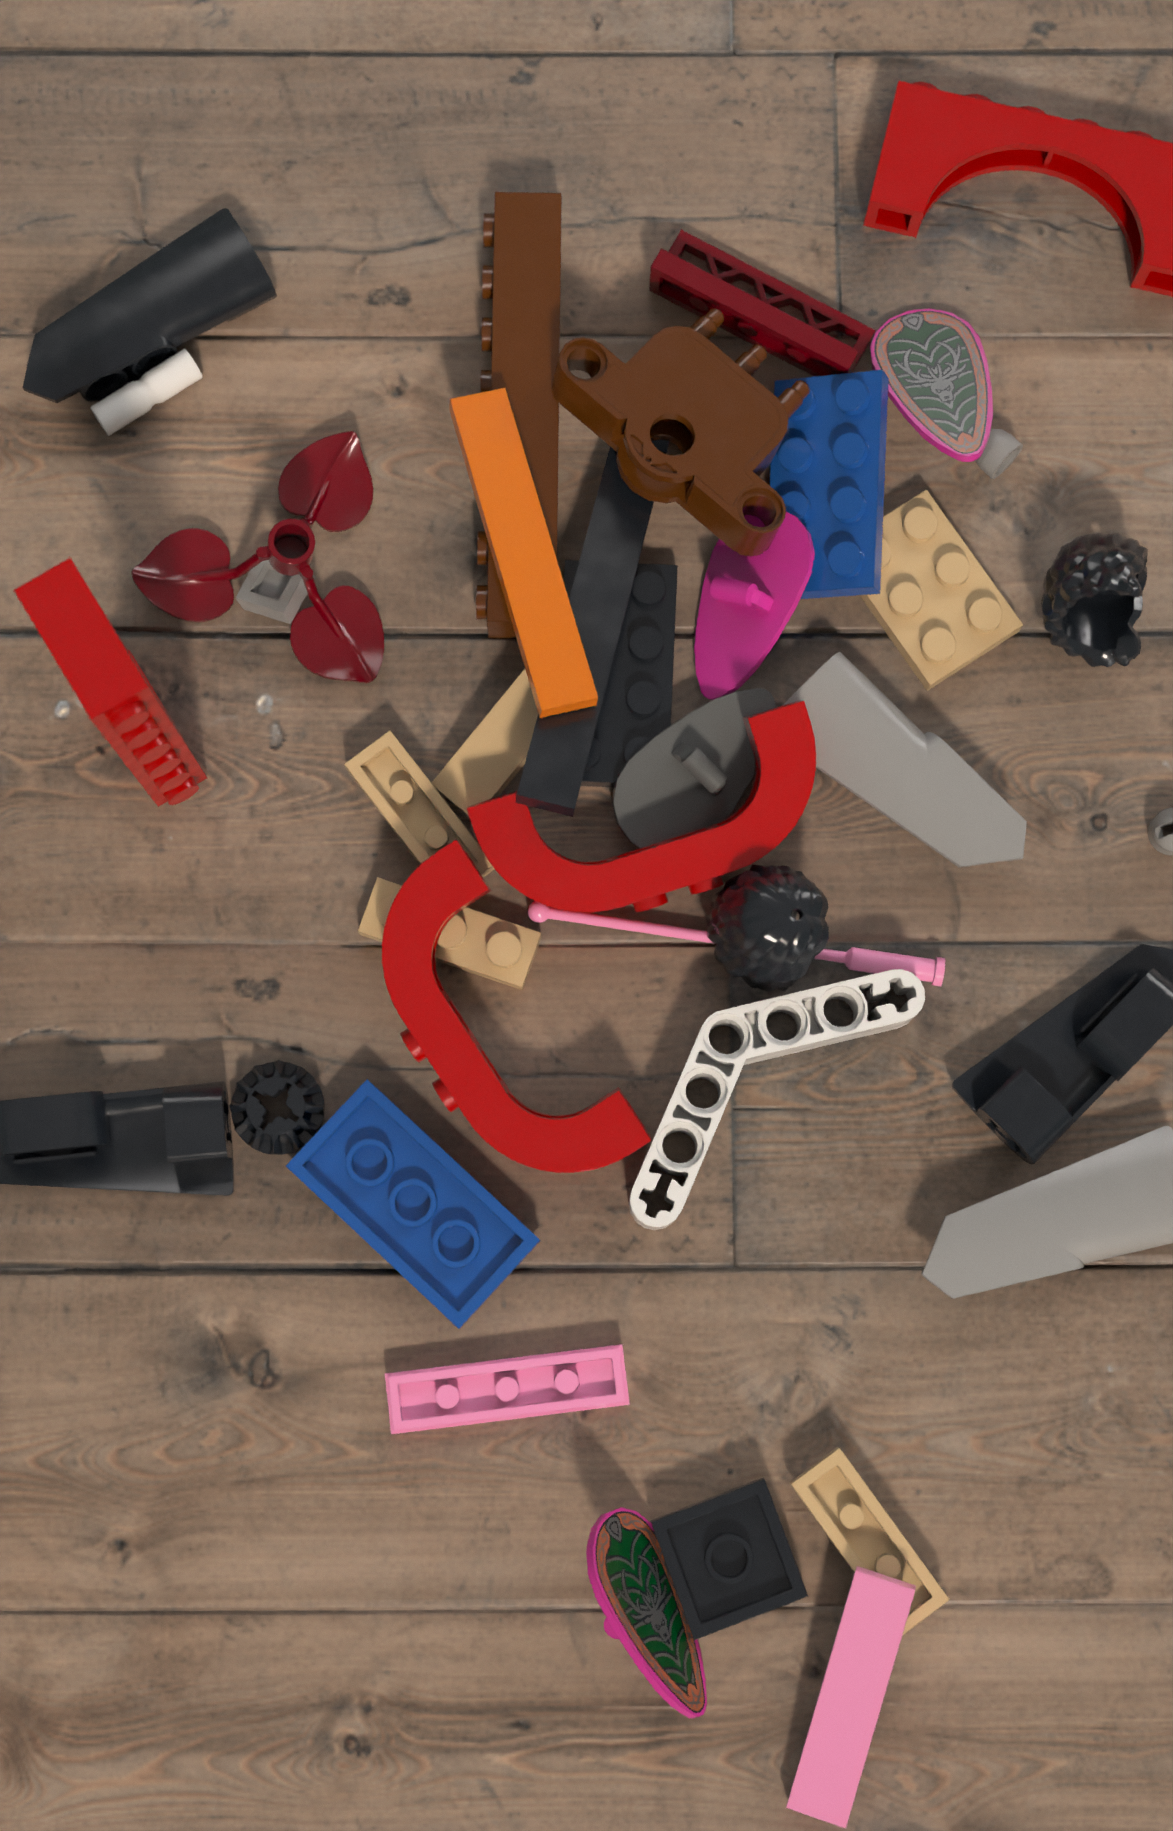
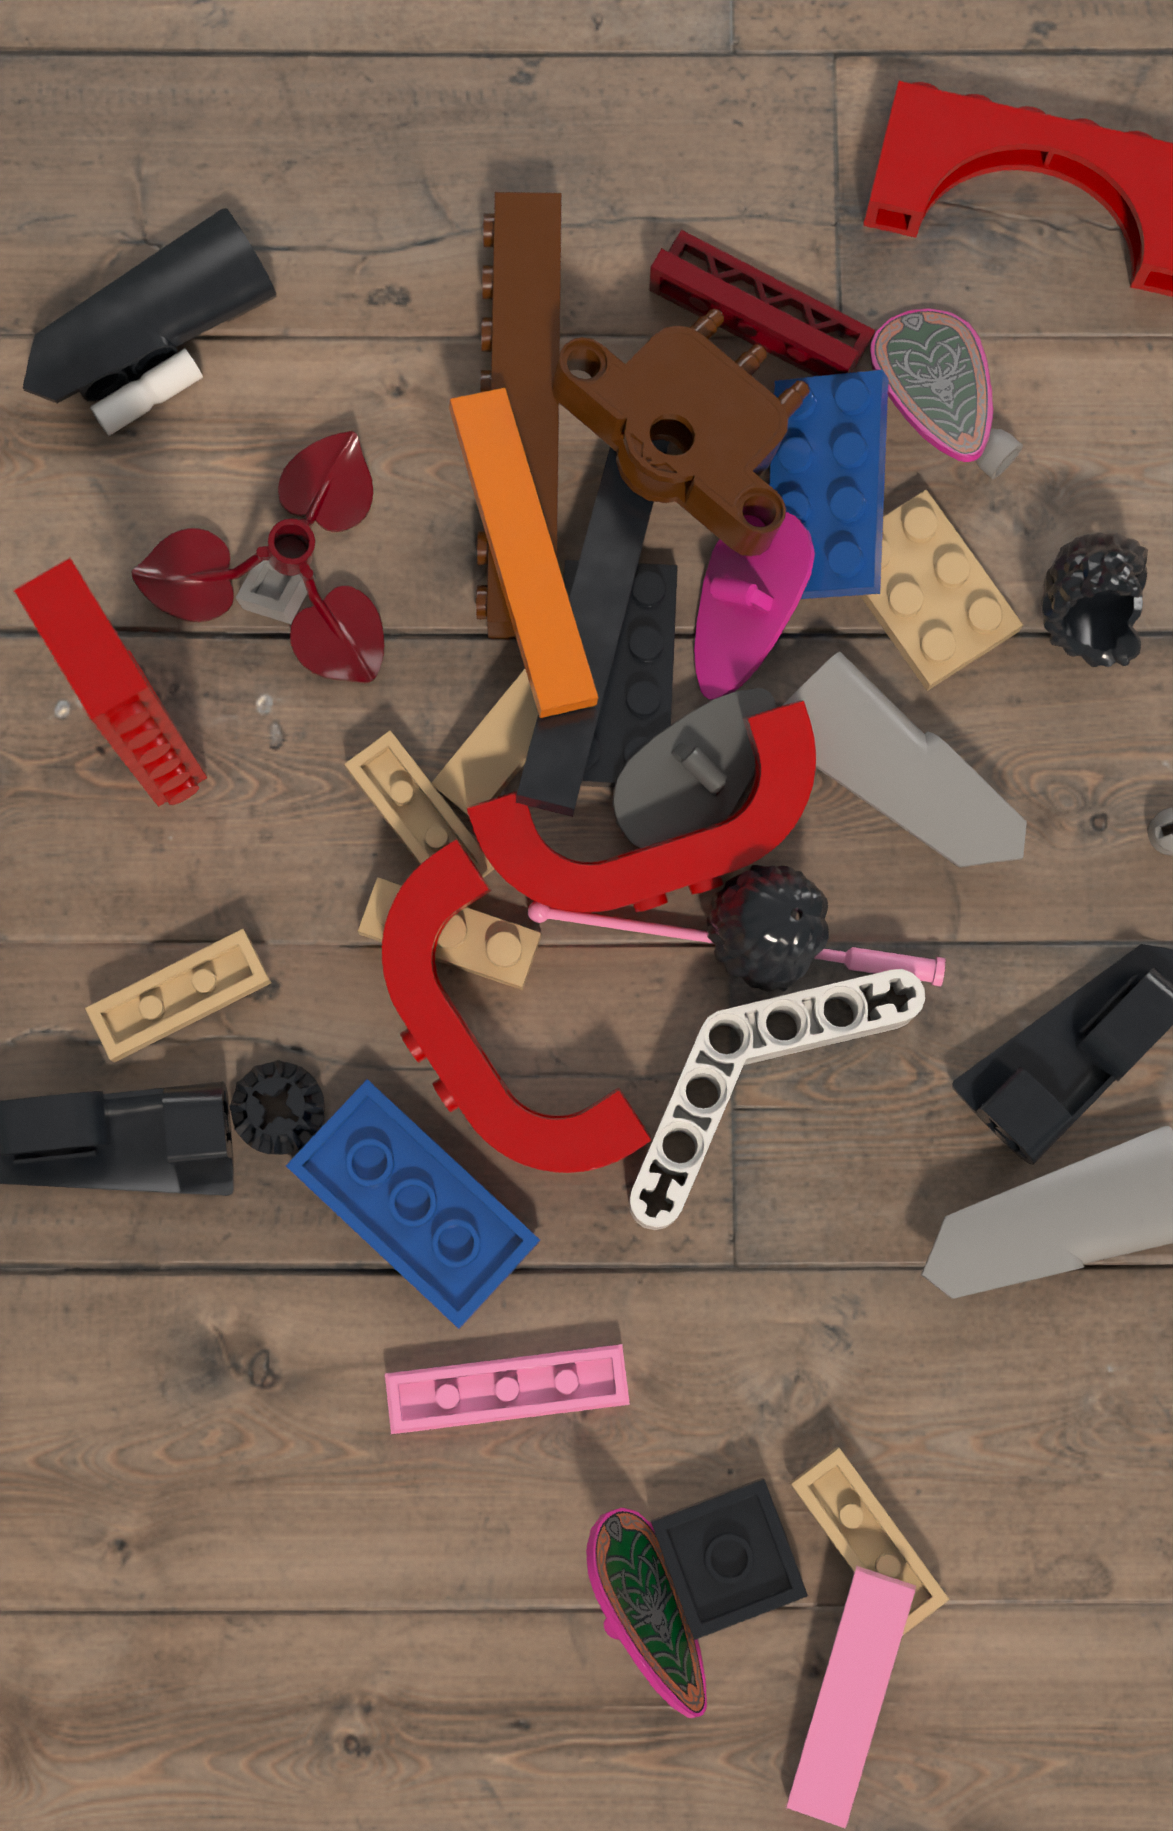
none -> tan plate [85,929,271,1063]

